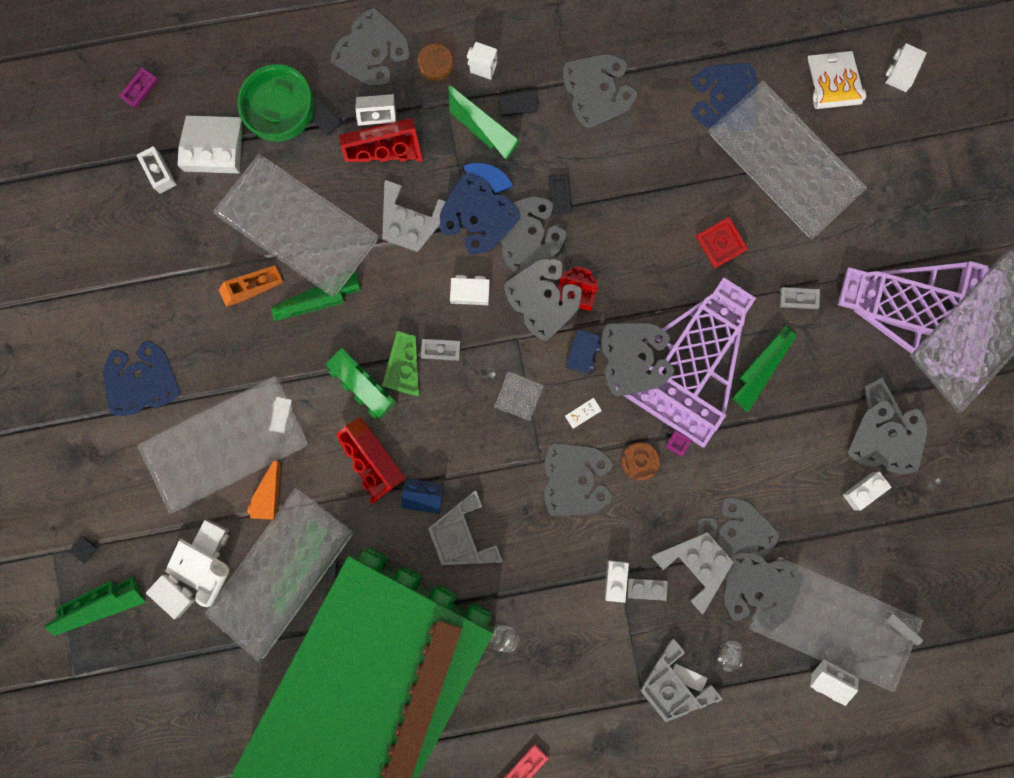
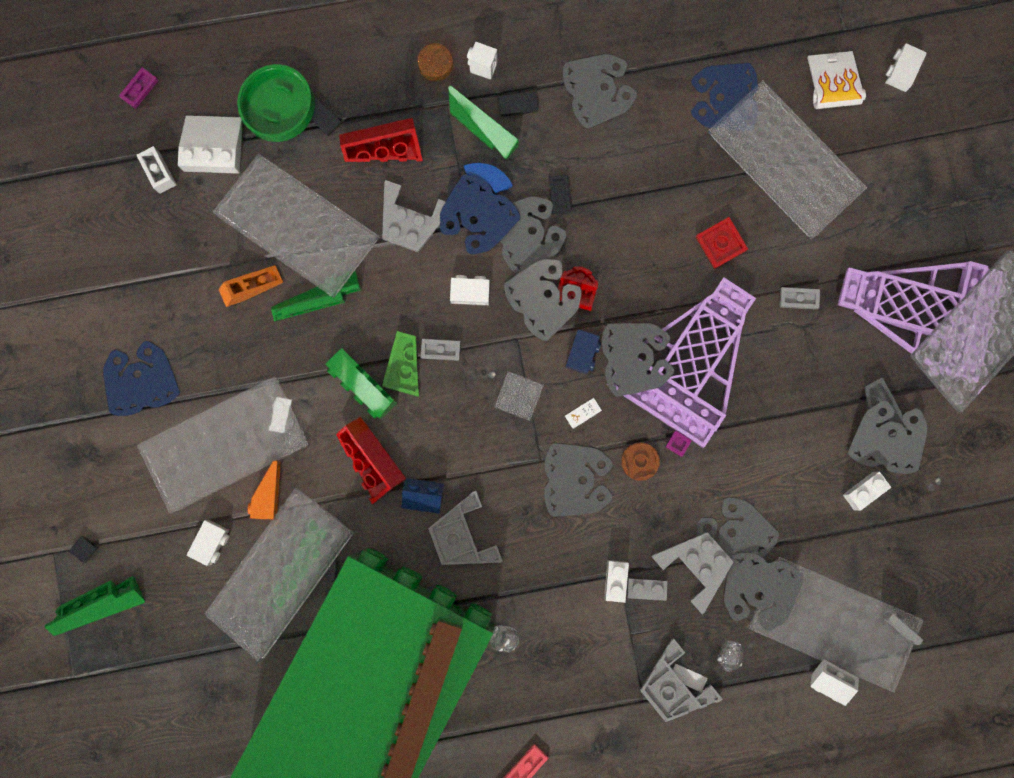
white brick [146,574,195,619] -> none
white door [165,539,229,607] -> none
dark grey piece [331,8,410,85] -> none
white brick [355,94,396,126] -> none
green wedge [731,325,796,412] -> none

